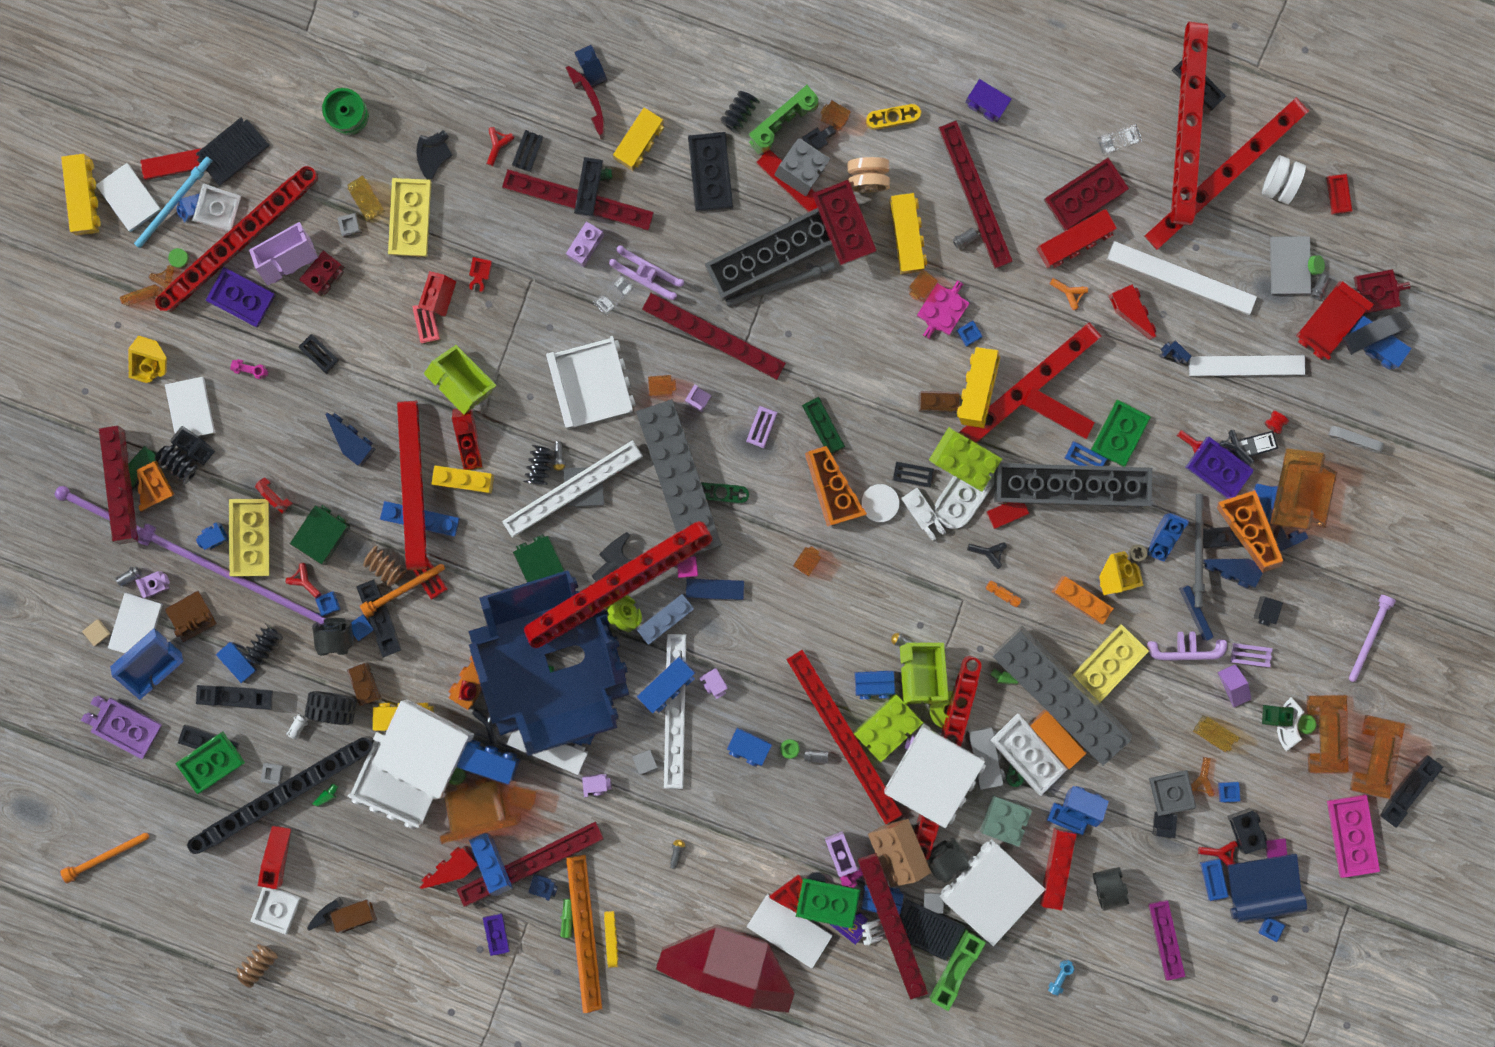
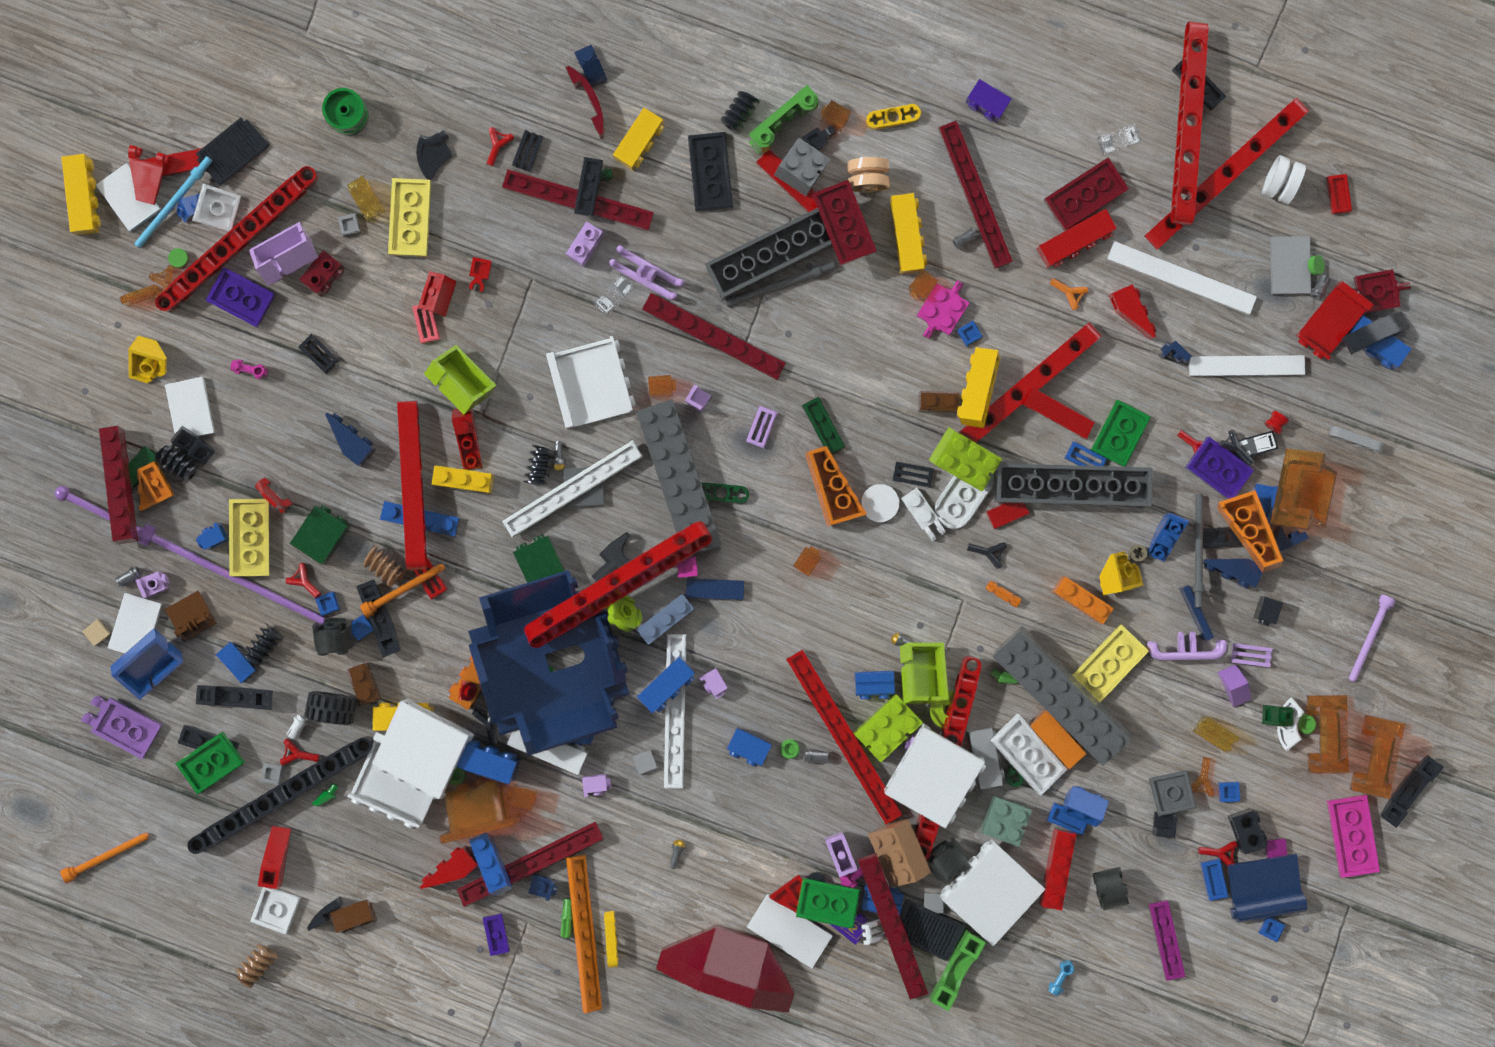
none -> flag [128,145,170,205]
none -> red piece [280,738,320,766]

